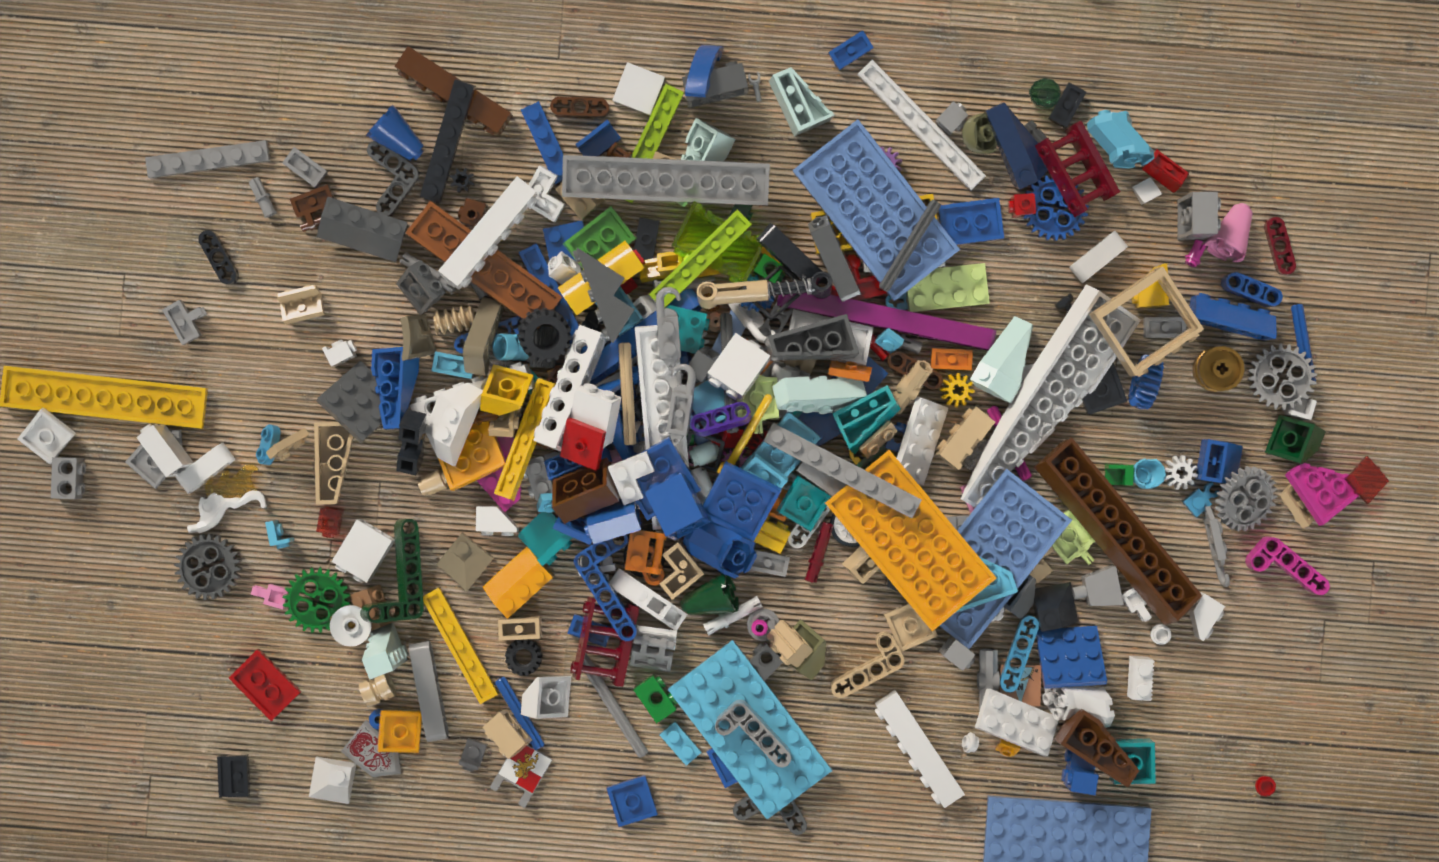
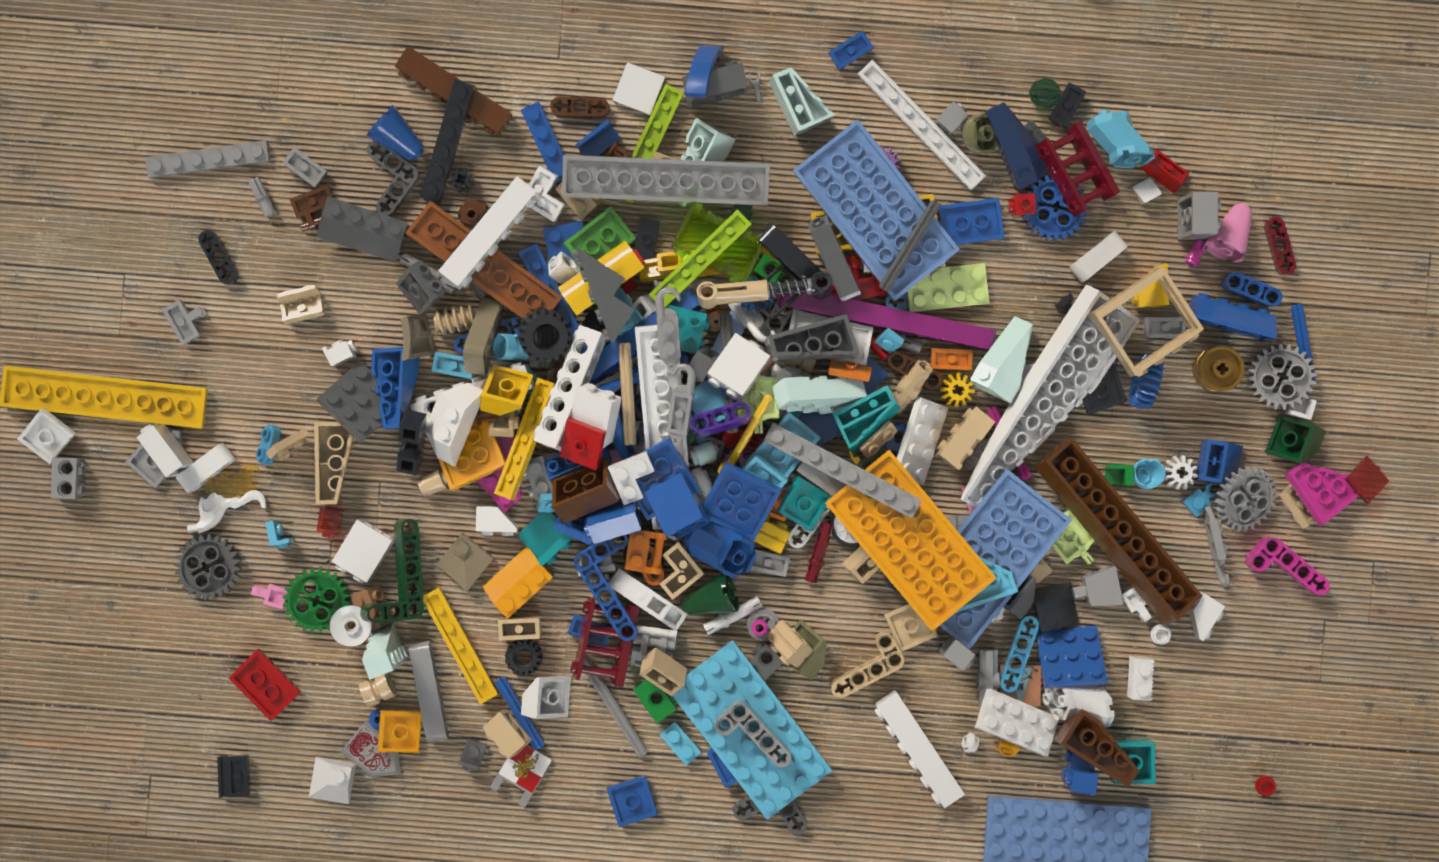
none -> tan brick [640,647,687,696]

